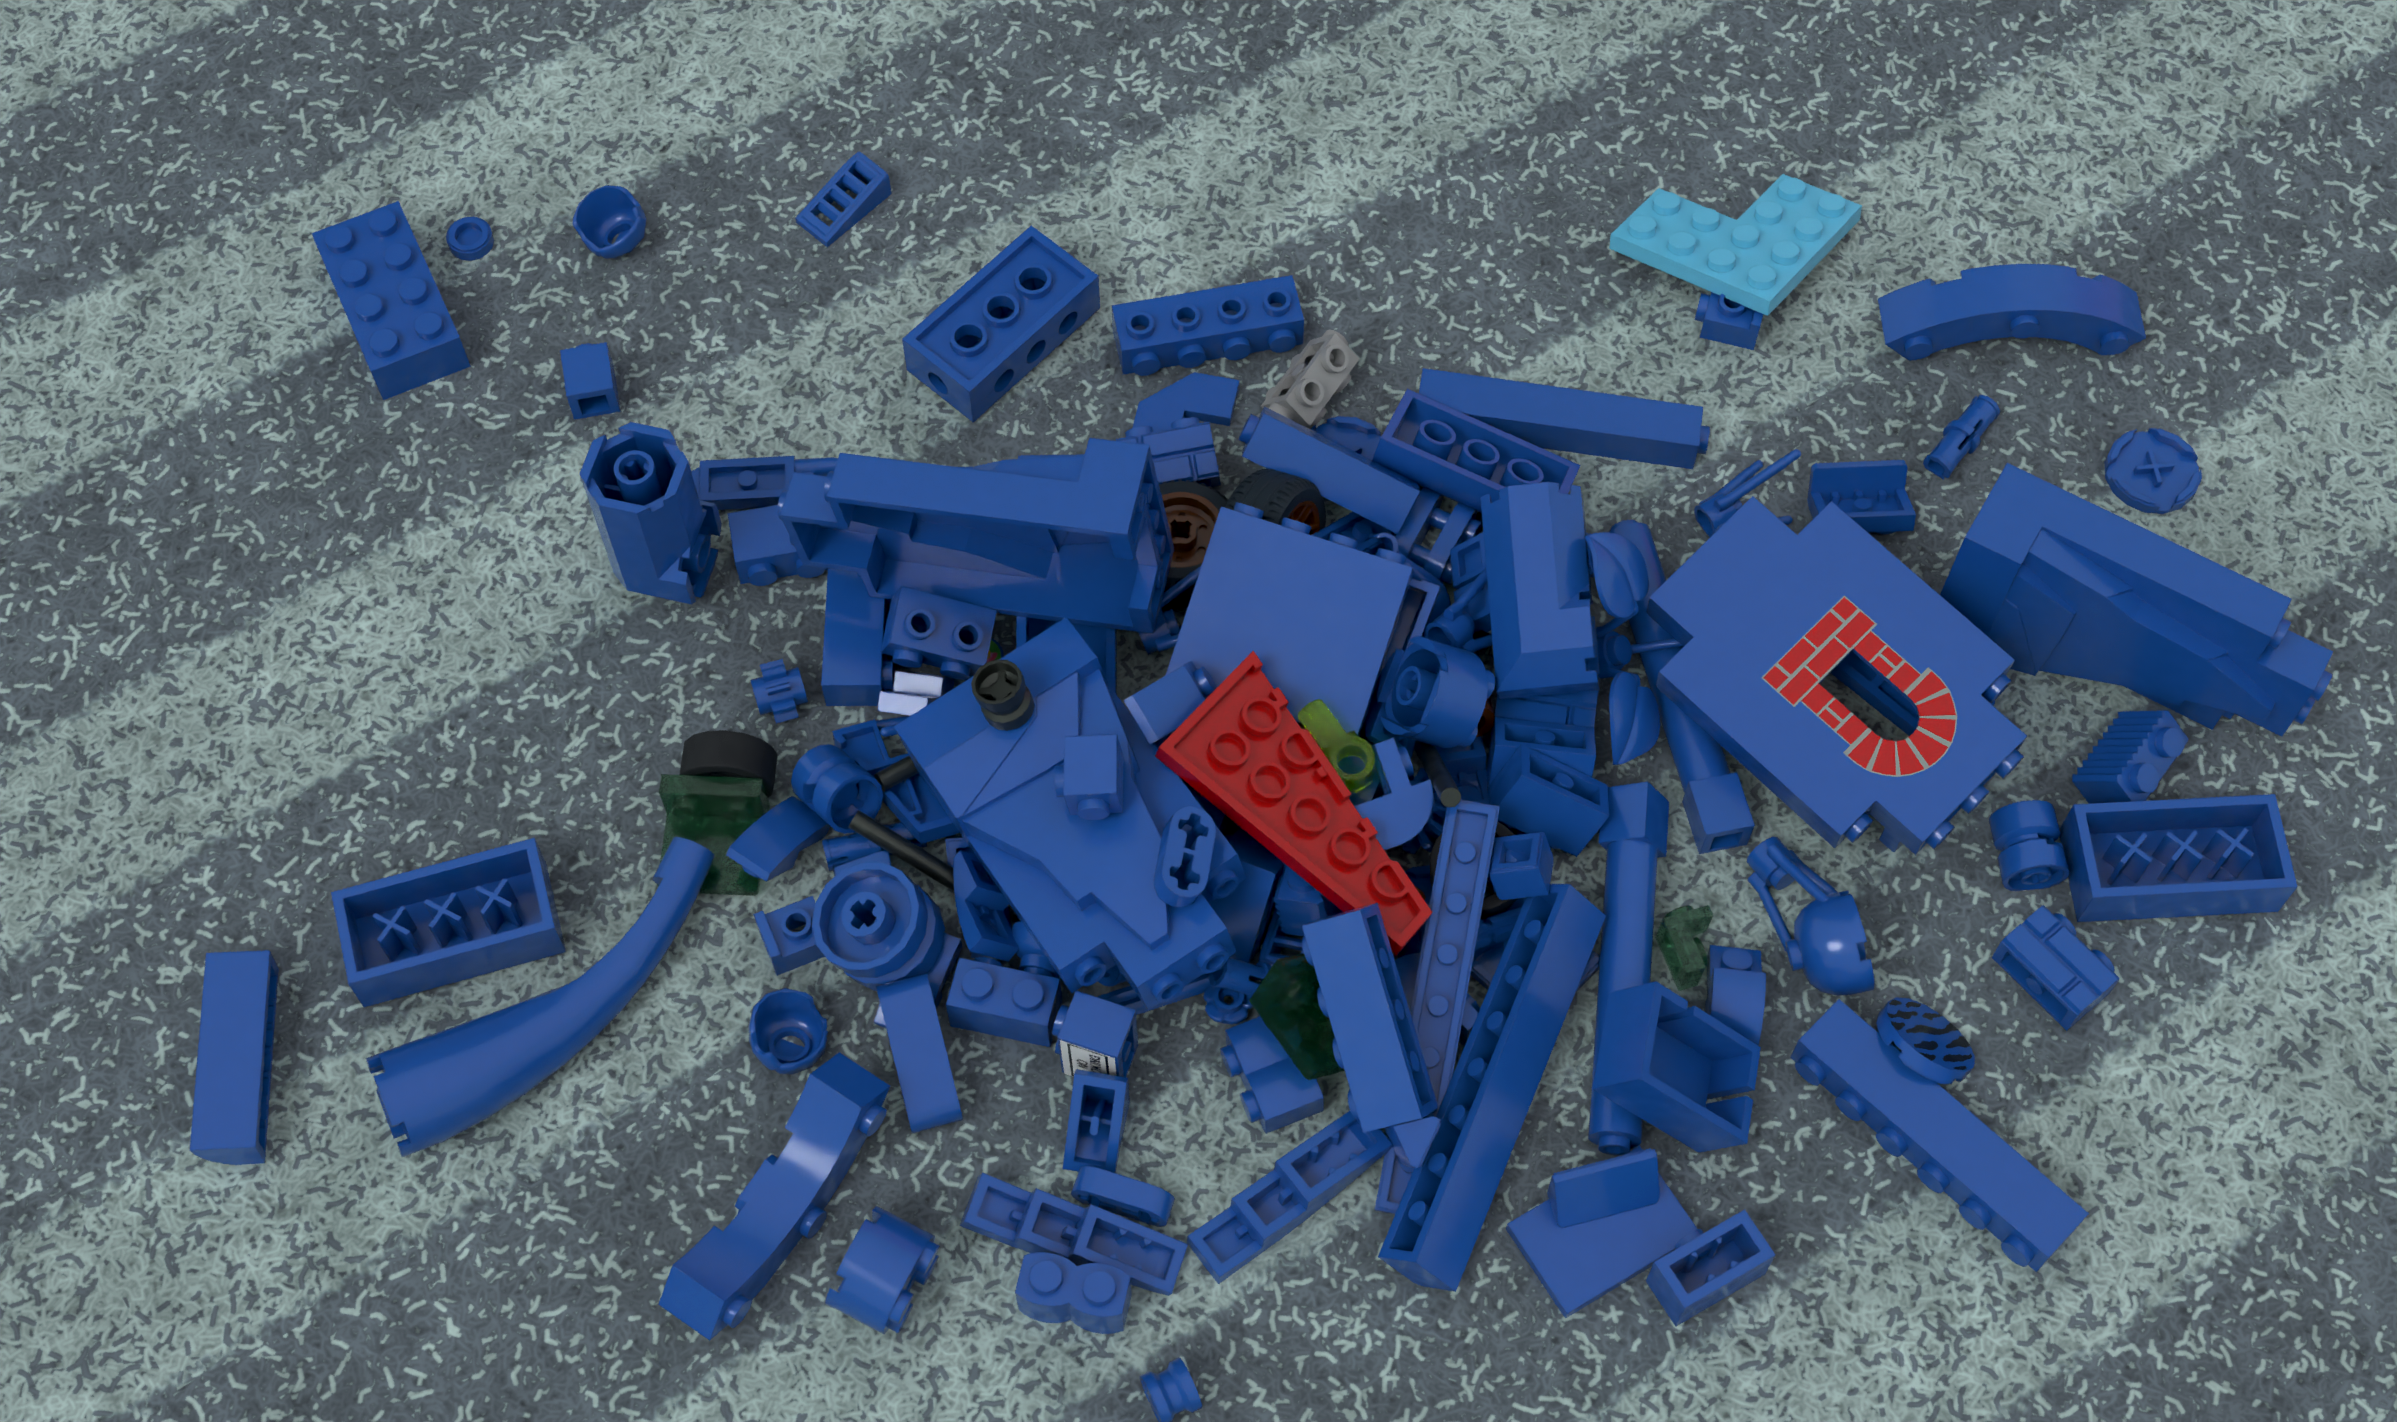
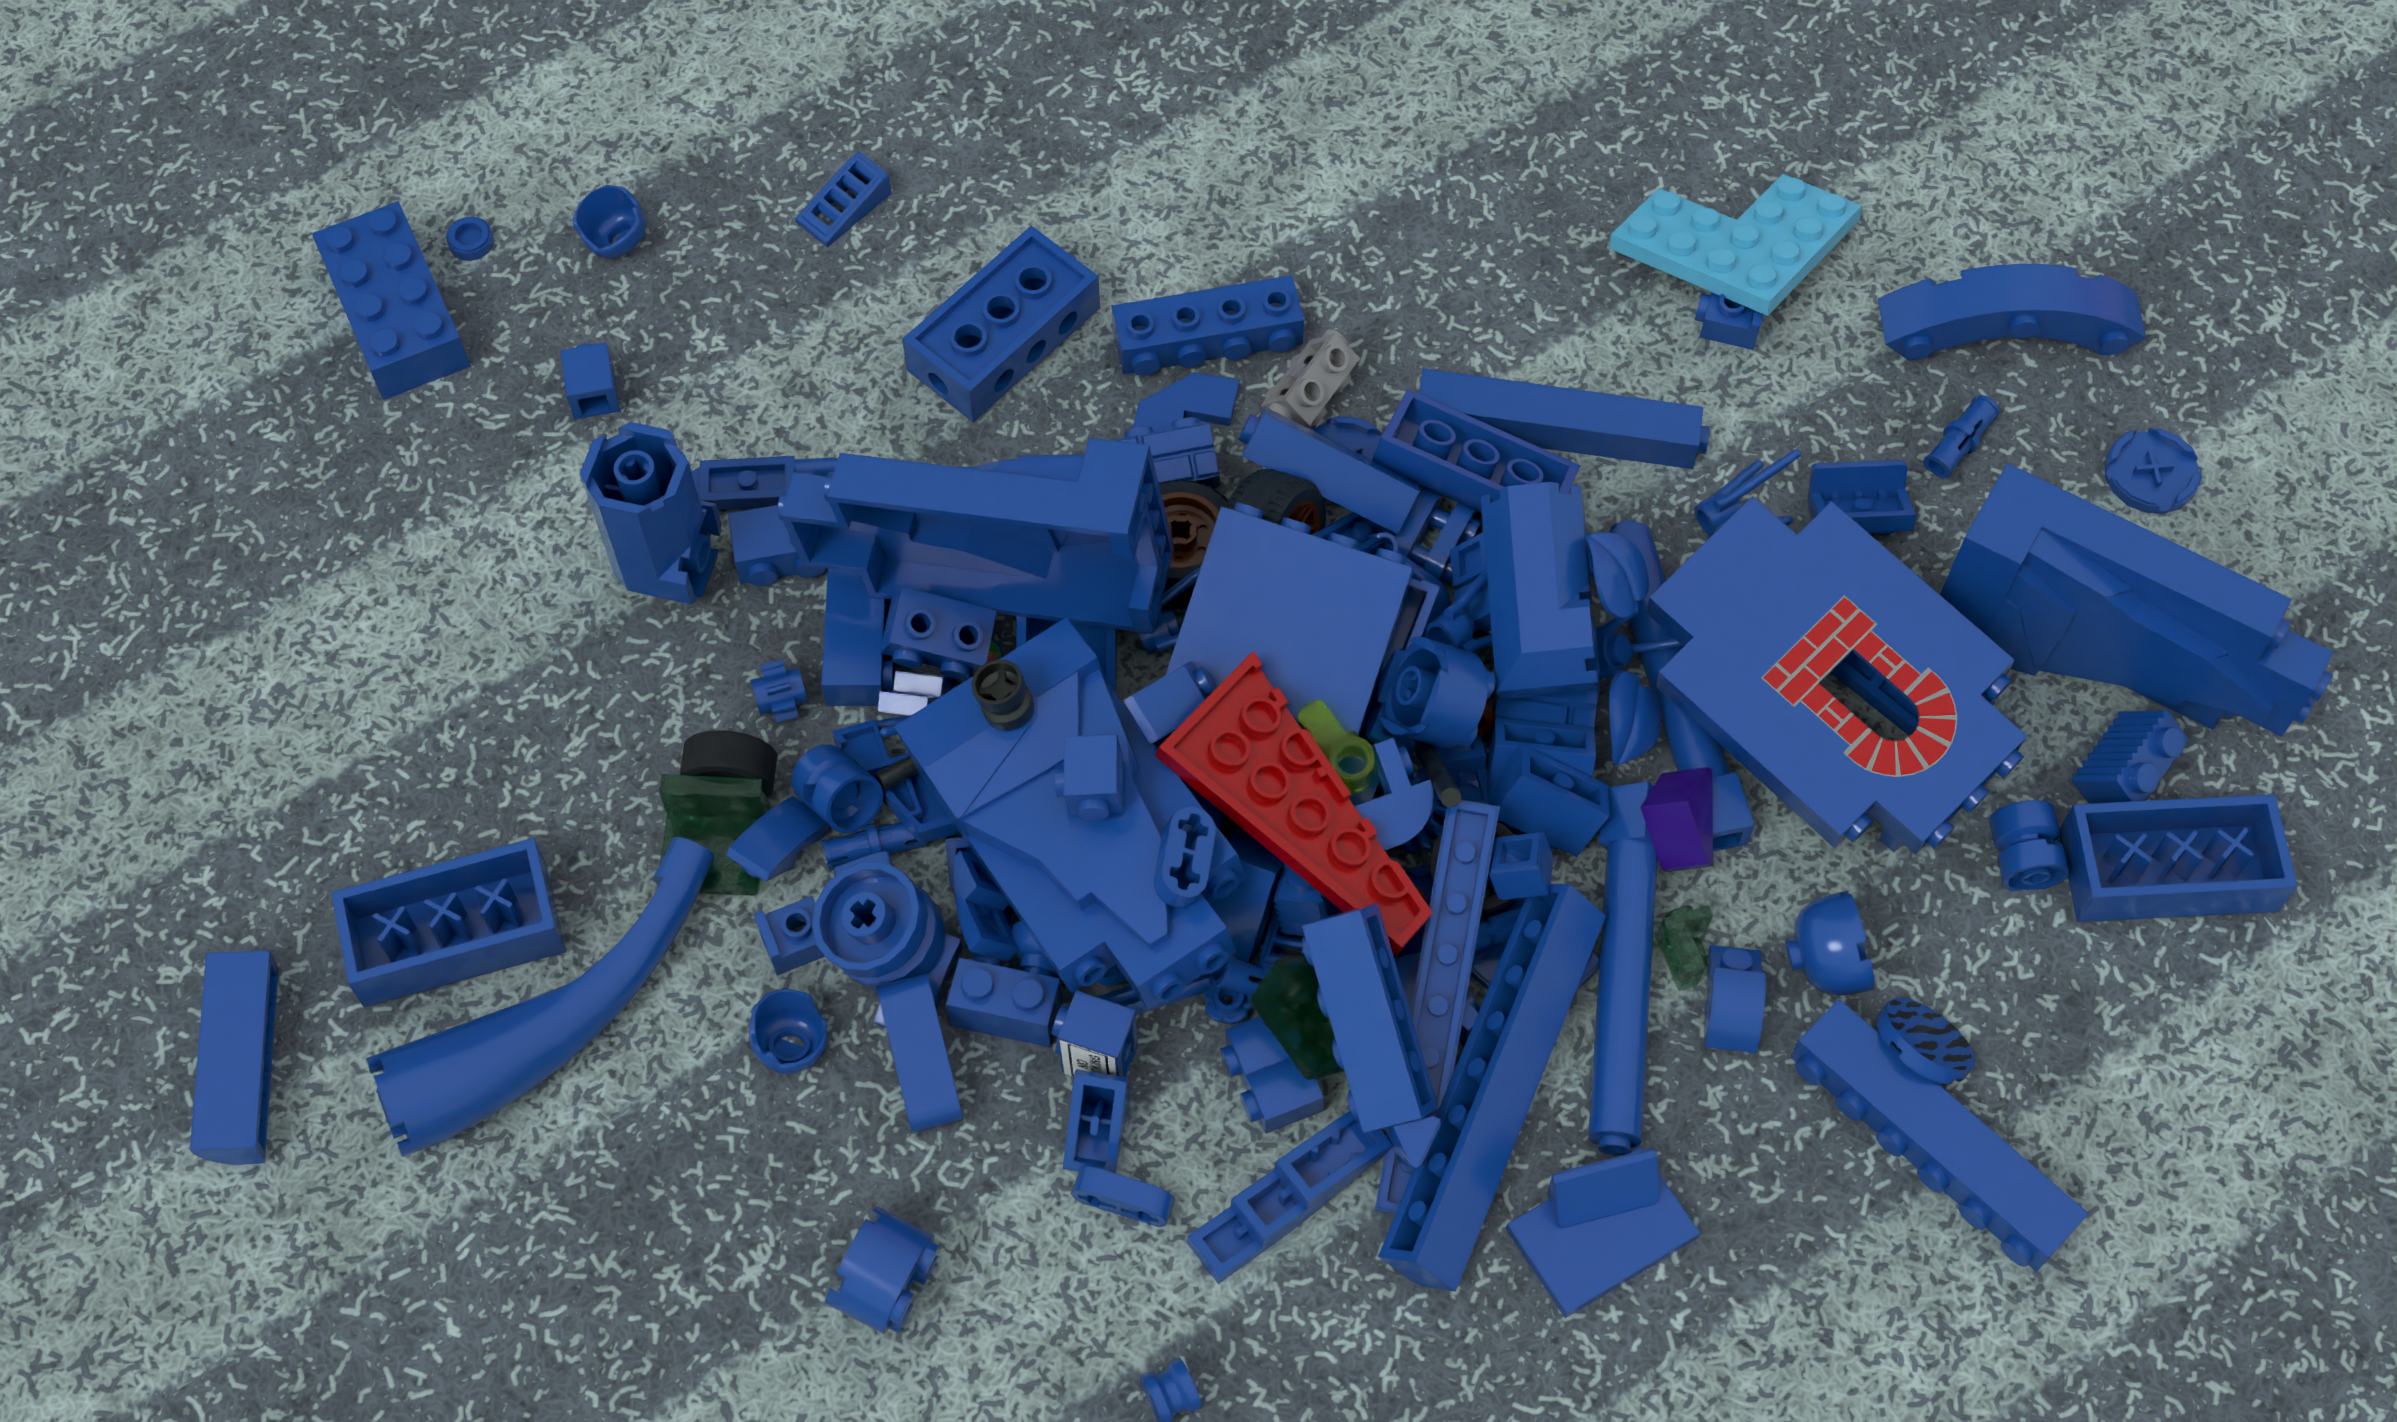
blue brick [658,1052,890,1341] -> none
pearl dark grey bar [848,810,954,892] -> none
blue slope [960,1173,1188,1296] -> none
blue brick [1015,1252,1132,1334] -> none
blue piece [1592,981,1761,1153] -> none
blue brick [1646,1209,1776,1327] -> none
blue plant [1747,837,1838,952] -> none
blue brick [1991,905,2120,1031] -> none
none -> dark purple slope [1640,767,1713,872]

